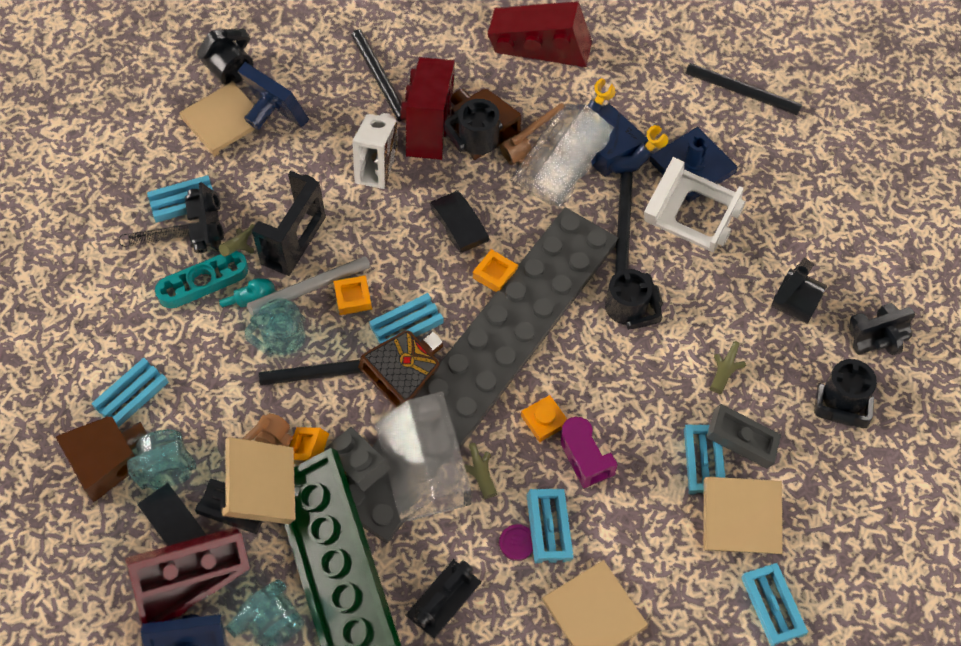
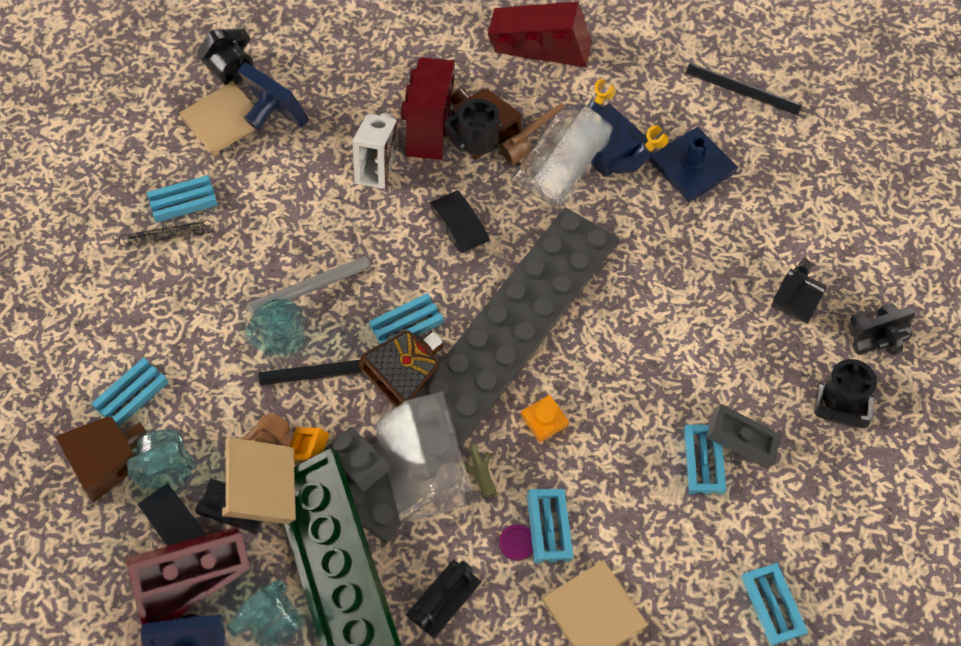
teal beam [155,251,248,309] -> none
black hinge [185,182,224,253] -> none
olive bar [219,224,255,256] -> none
teal piece [219,278,276,308] -> none
black window [252,171,326,276] -> none
light orange plate [333,275,372,315] -> none
black bar [352,29,403,122] -> none
light orange plate [473,249,518,292] -> none
magenta leg [560,416,618,489] -> none
black piece [605,269,663,330] -> none
black bar [615,172,633,274] -> none
white window [644,157,746,253] -> none
tan piece [703,477,783,554] -> none
olive bar [709,341,746,395] -> none

